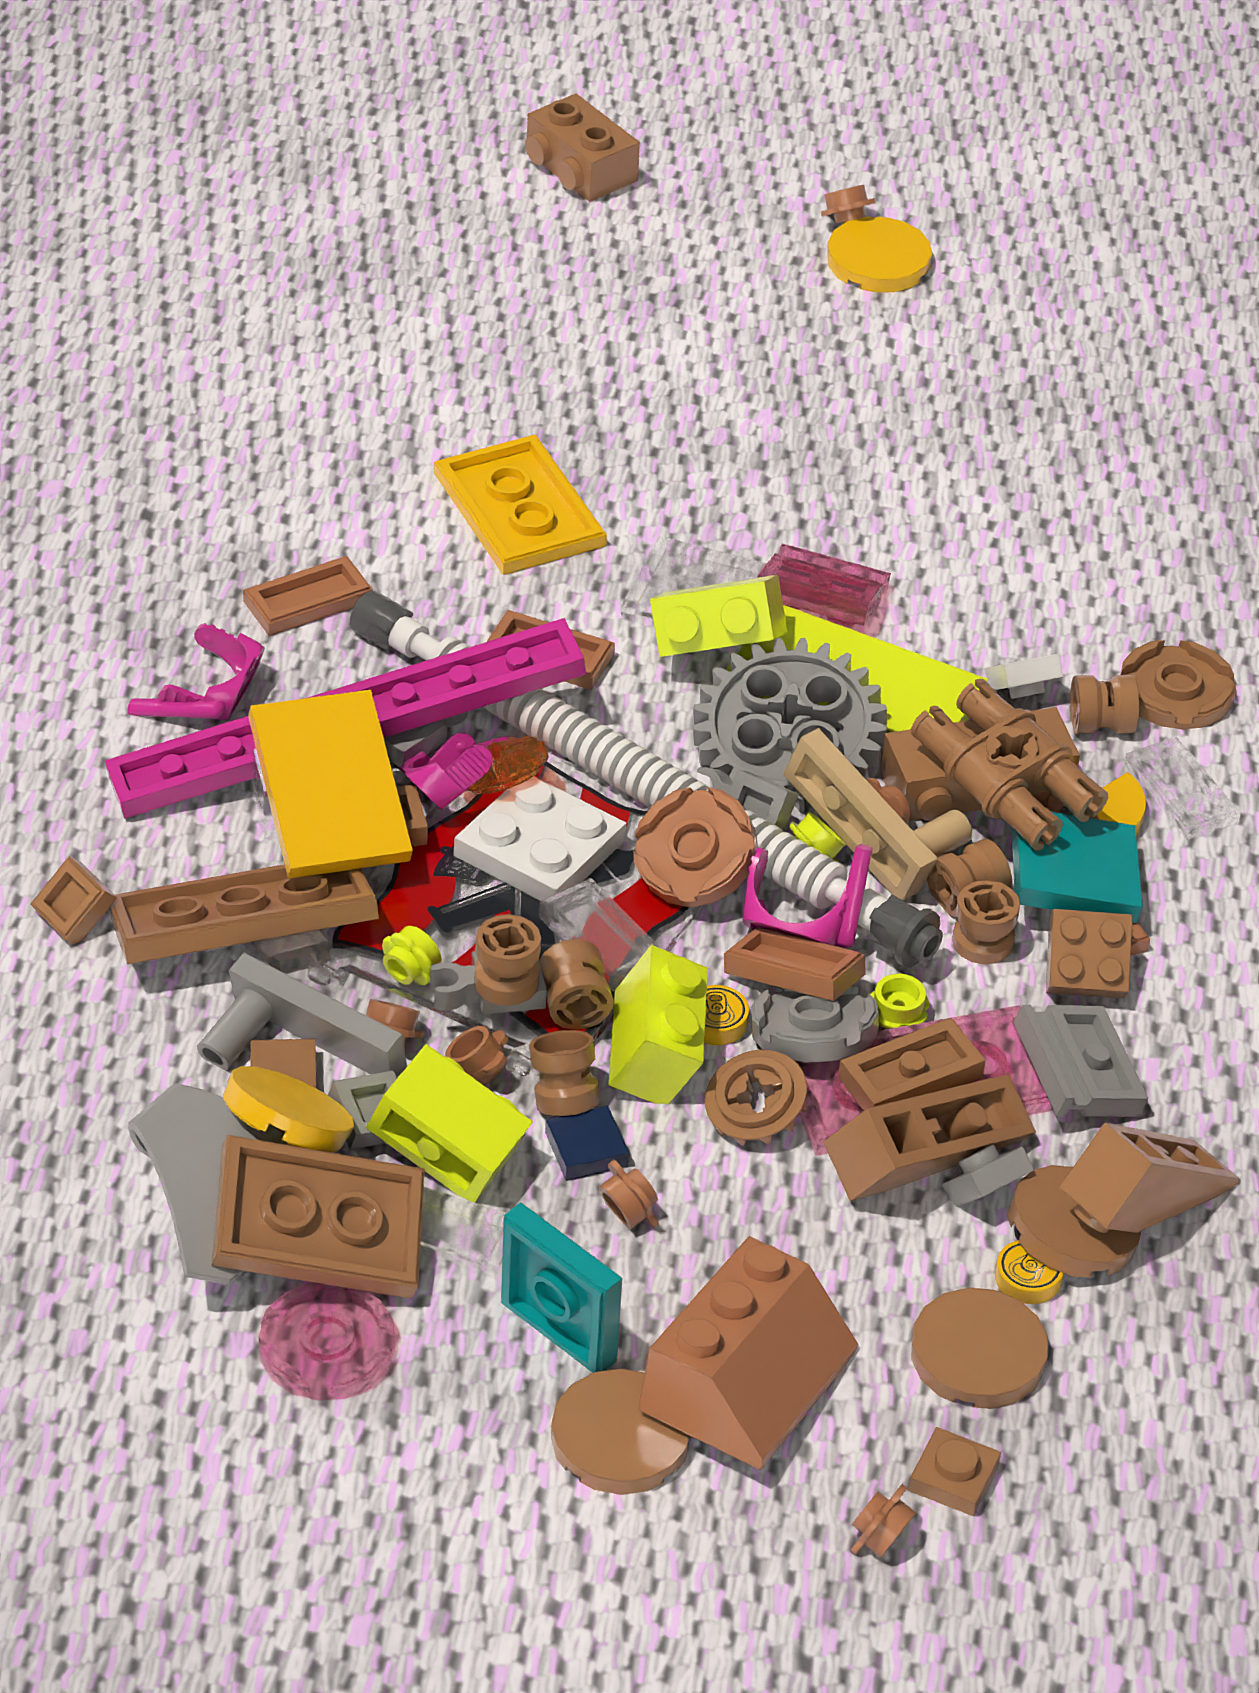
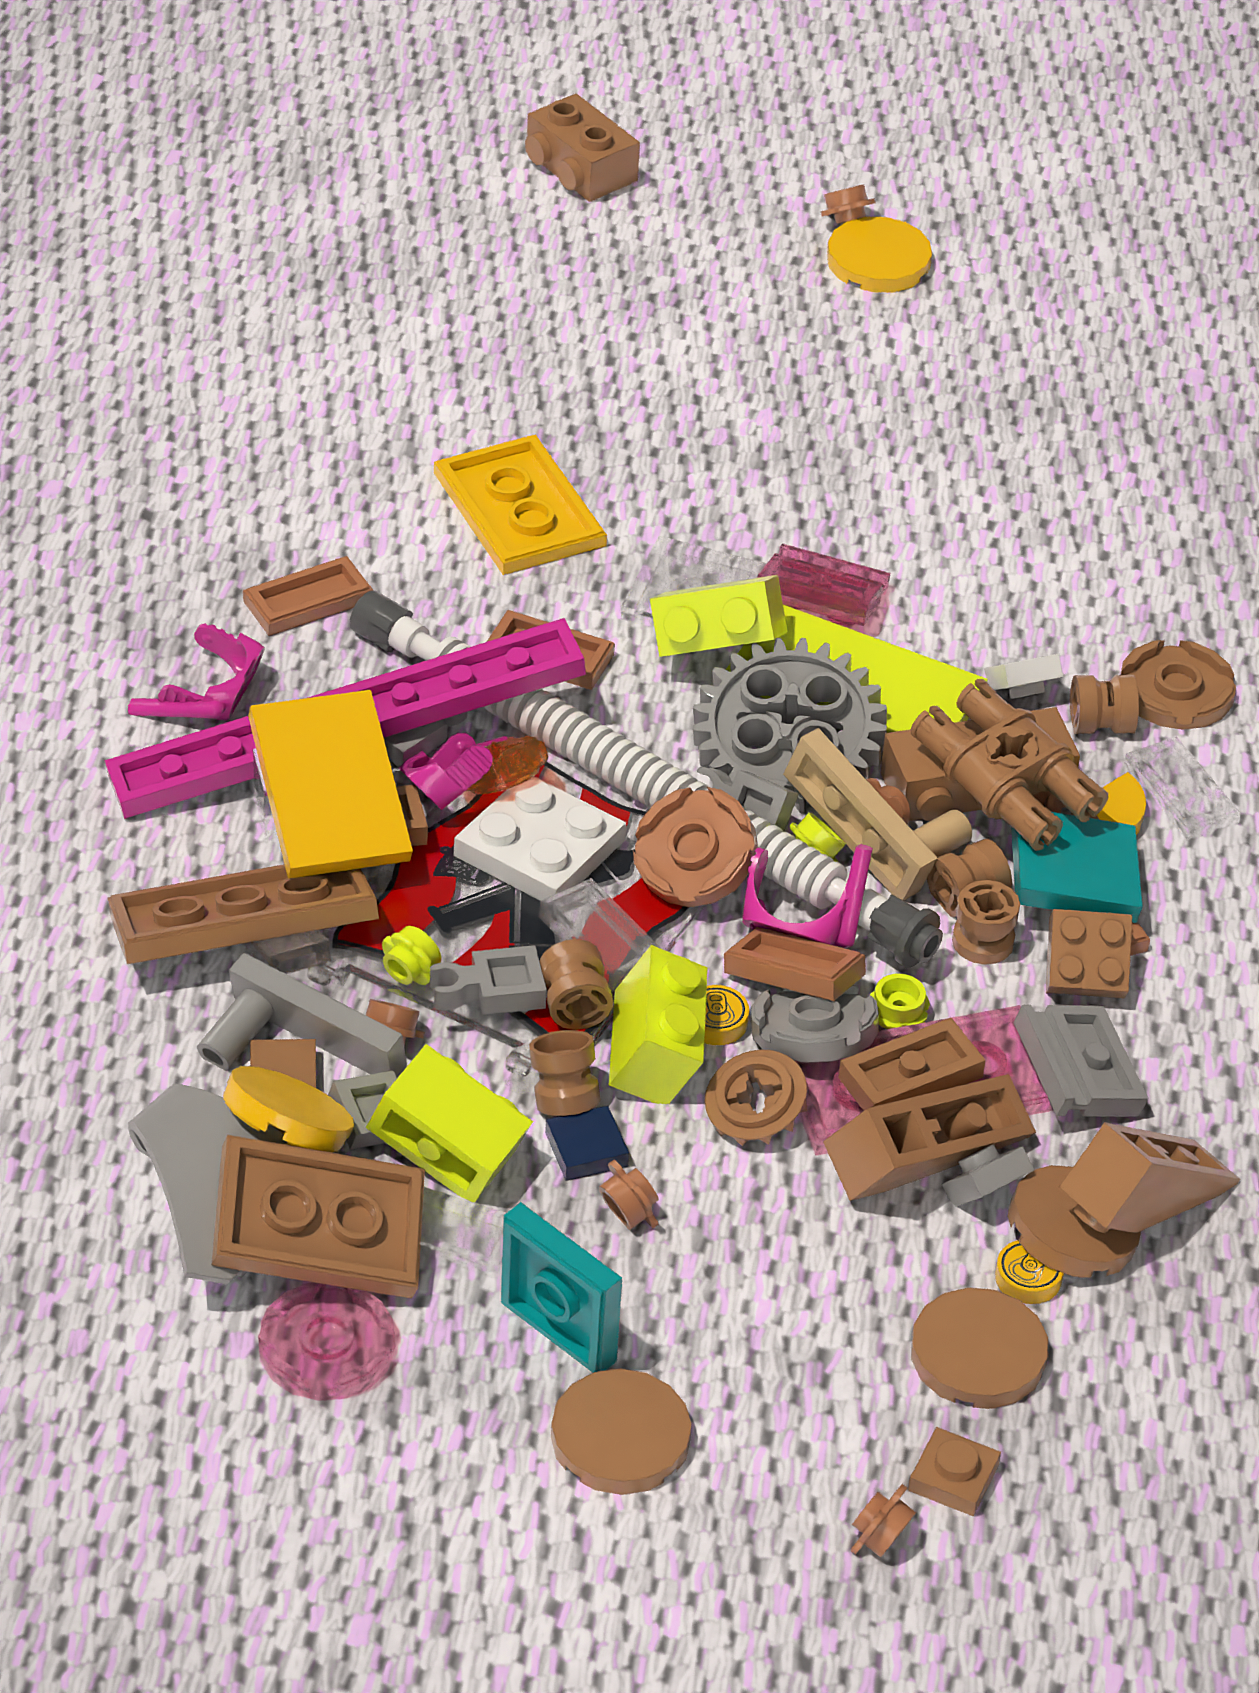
medium nougat tile [30,856,117,944] -> none
nougat plate [445,1026,509,1085] -> none
medium nougat wheel [474,914,541,1006] -> none
nougat slope [638,1236,858,1470] -> none

